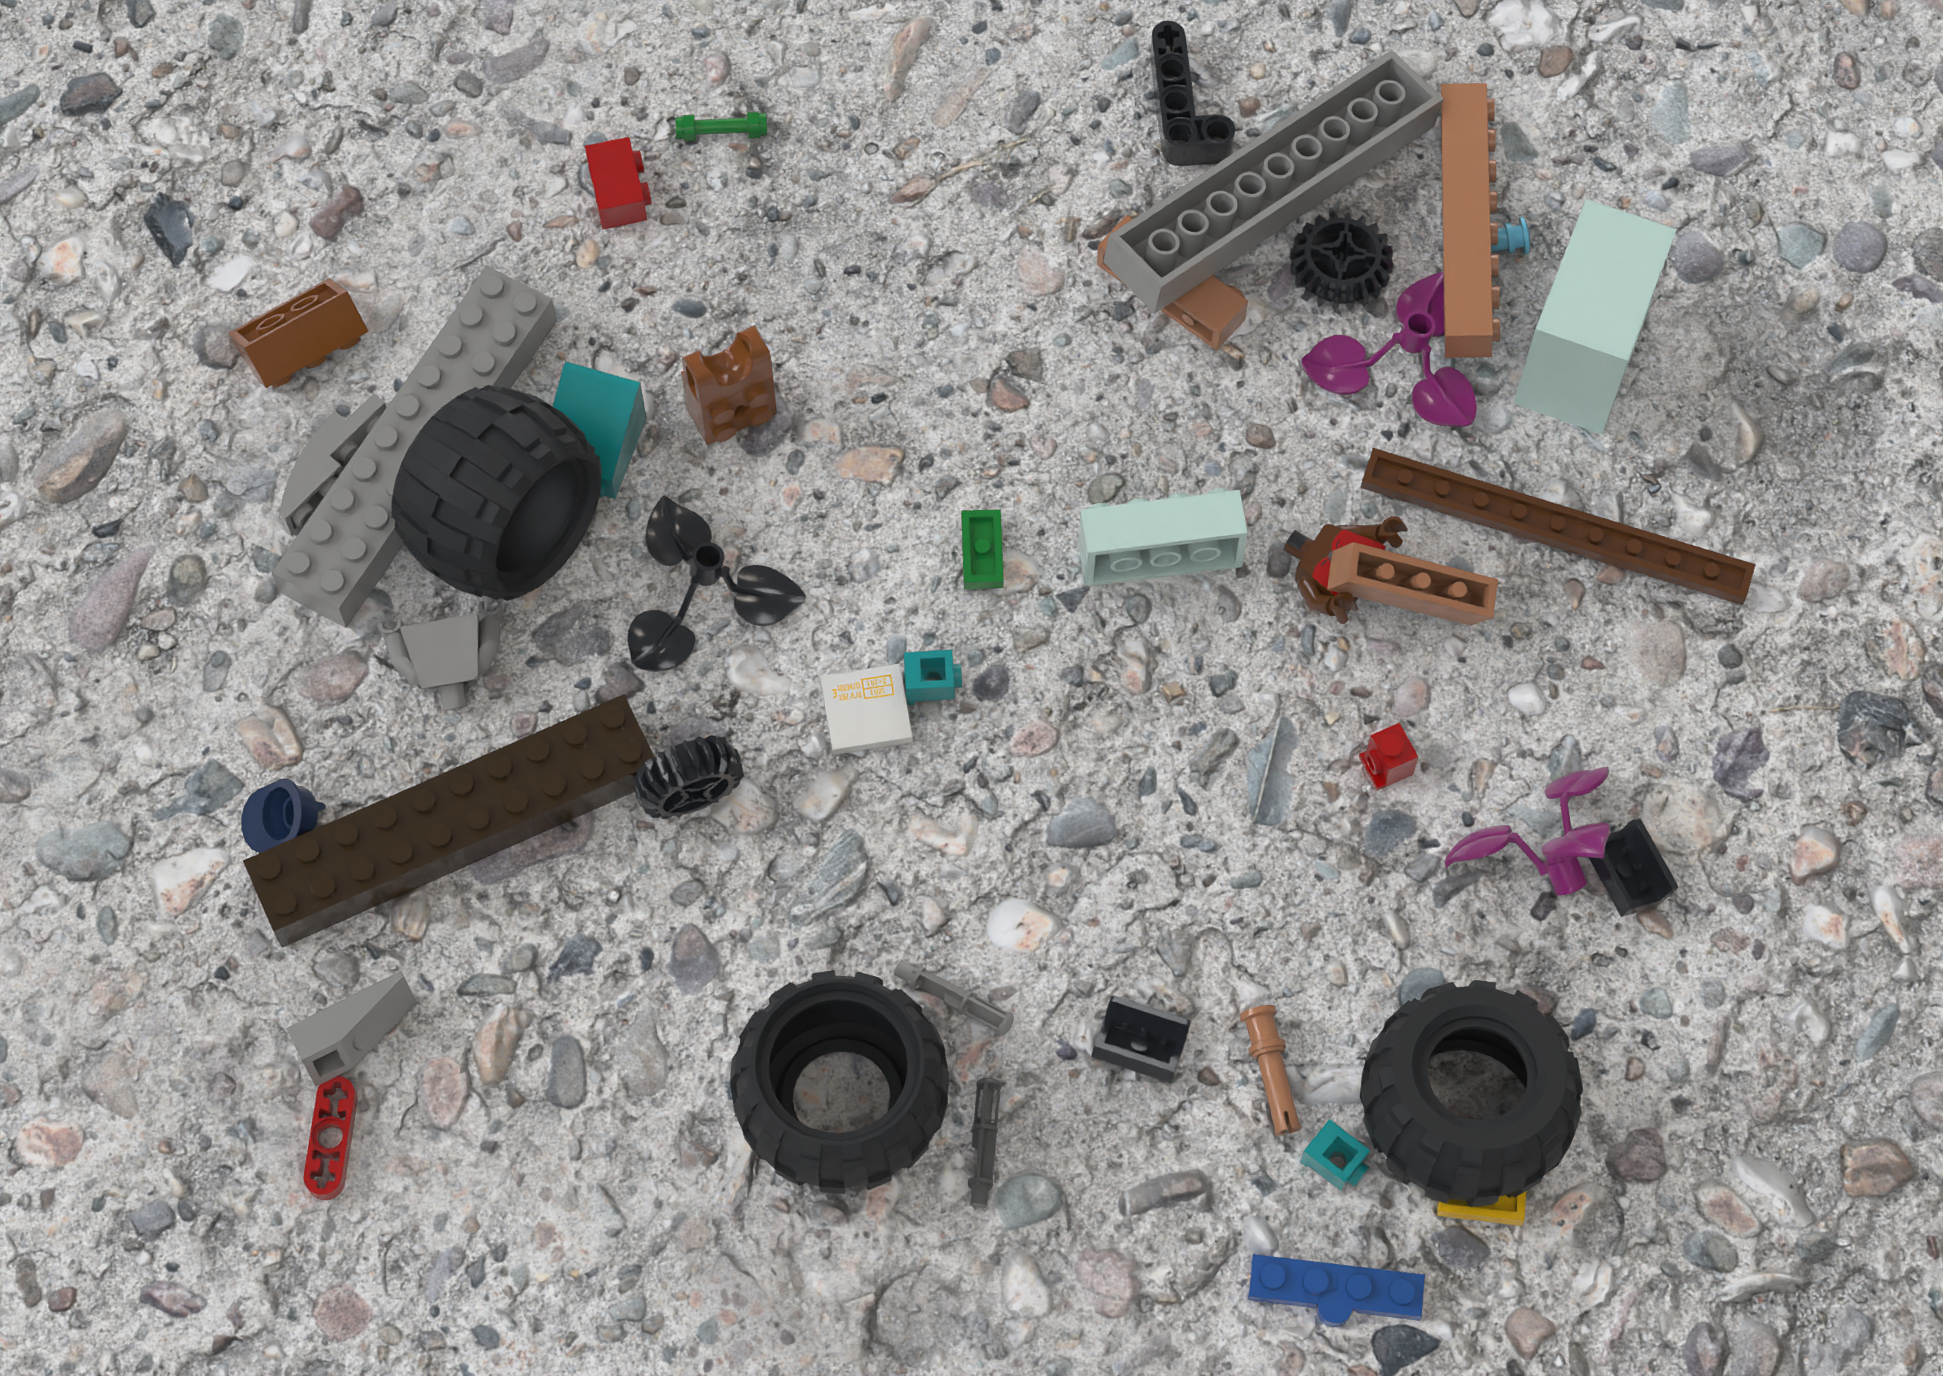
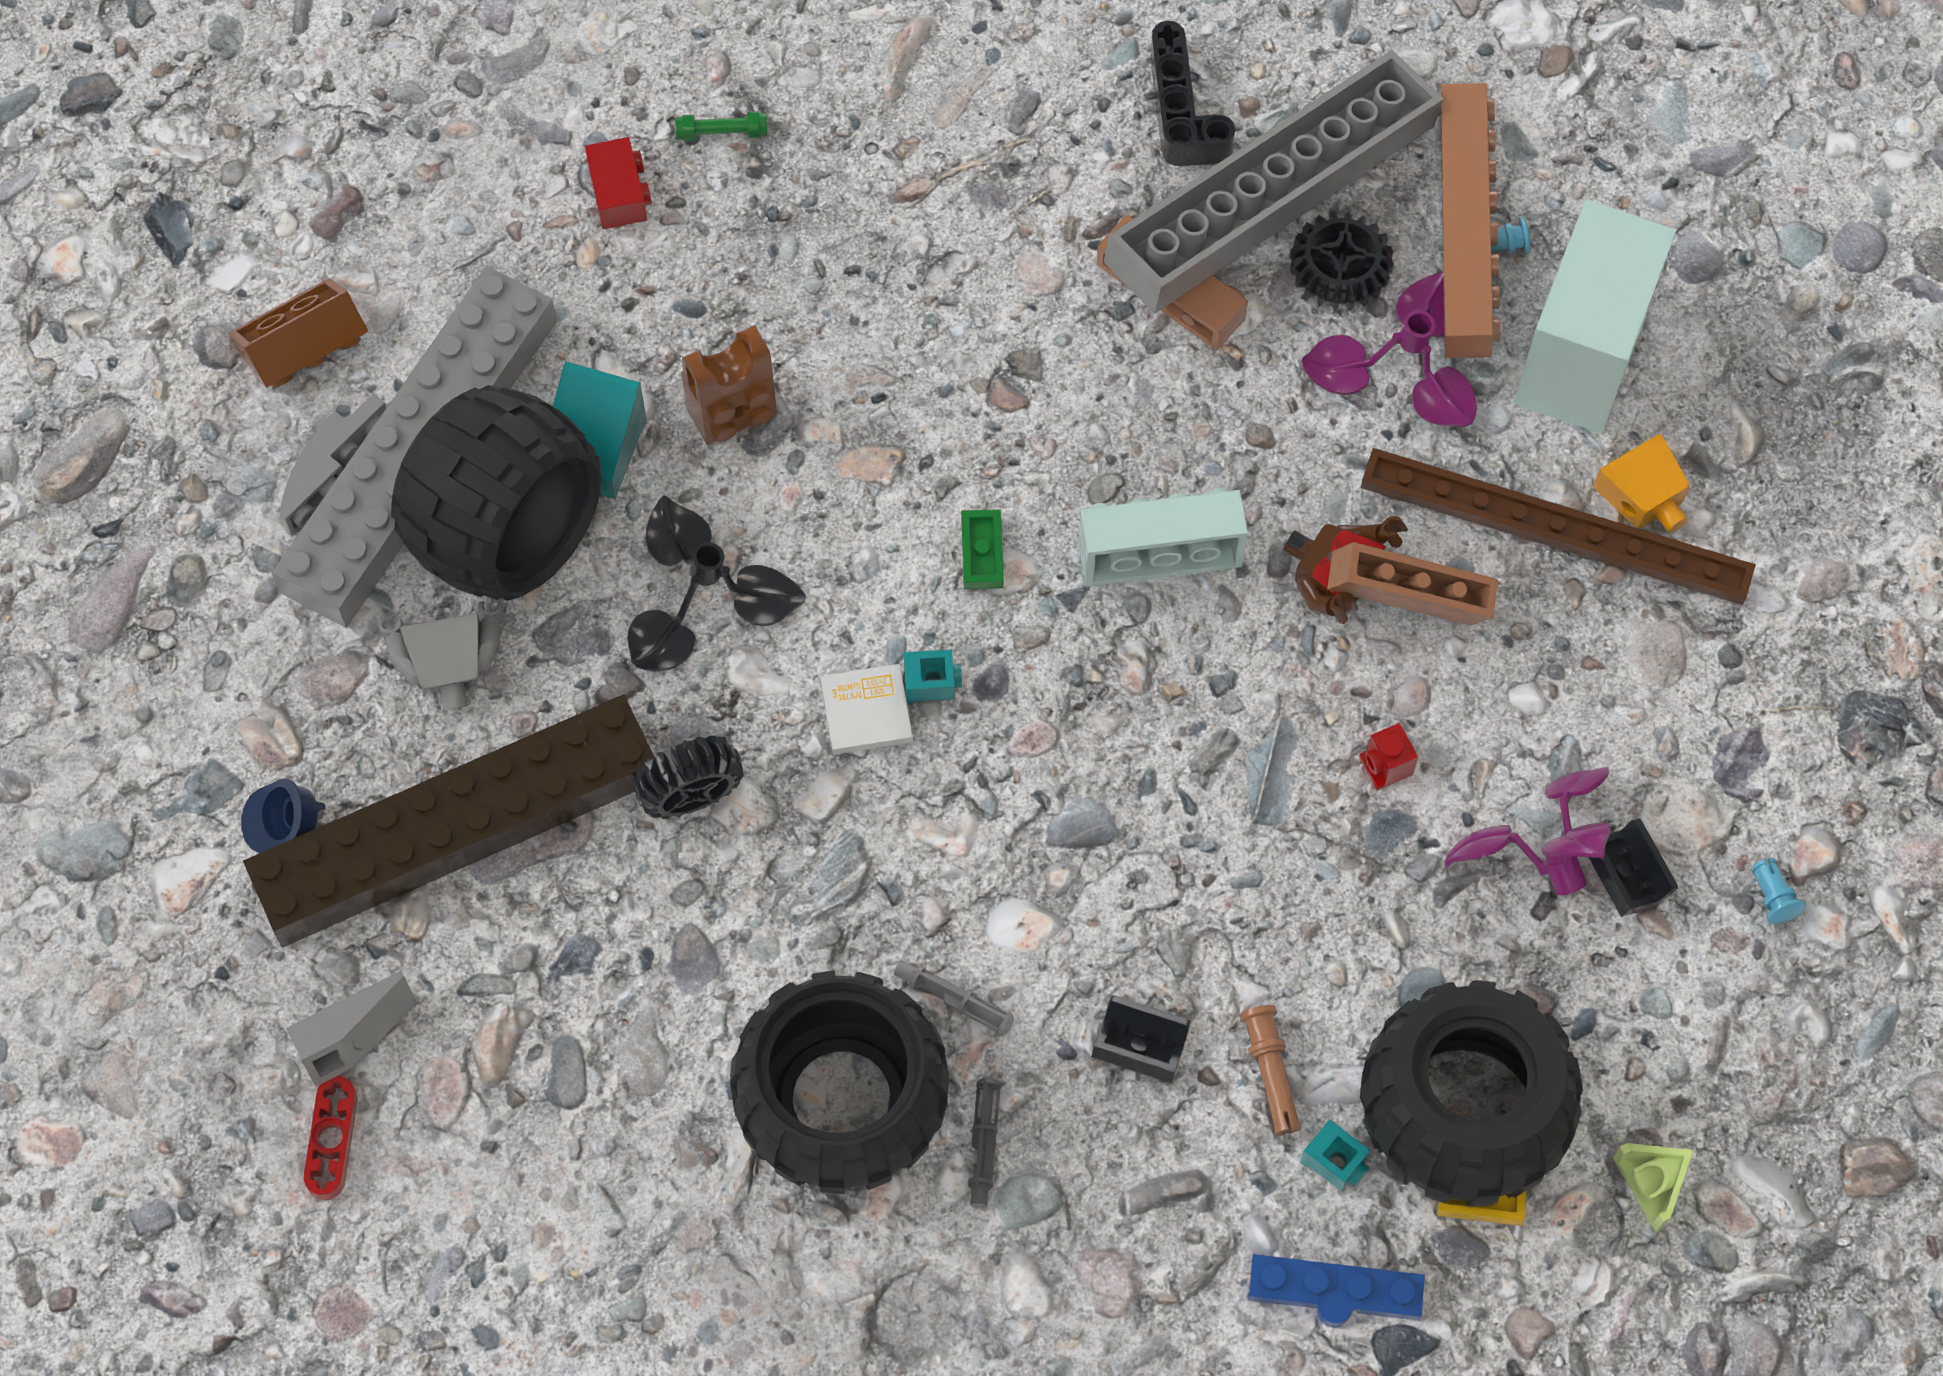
none -> light orange torso [1593,433,1689,534]
none -> yellowish green slope [1613,1143,1694,1232]
none -> medium azure pin [1751,858,1806,925]

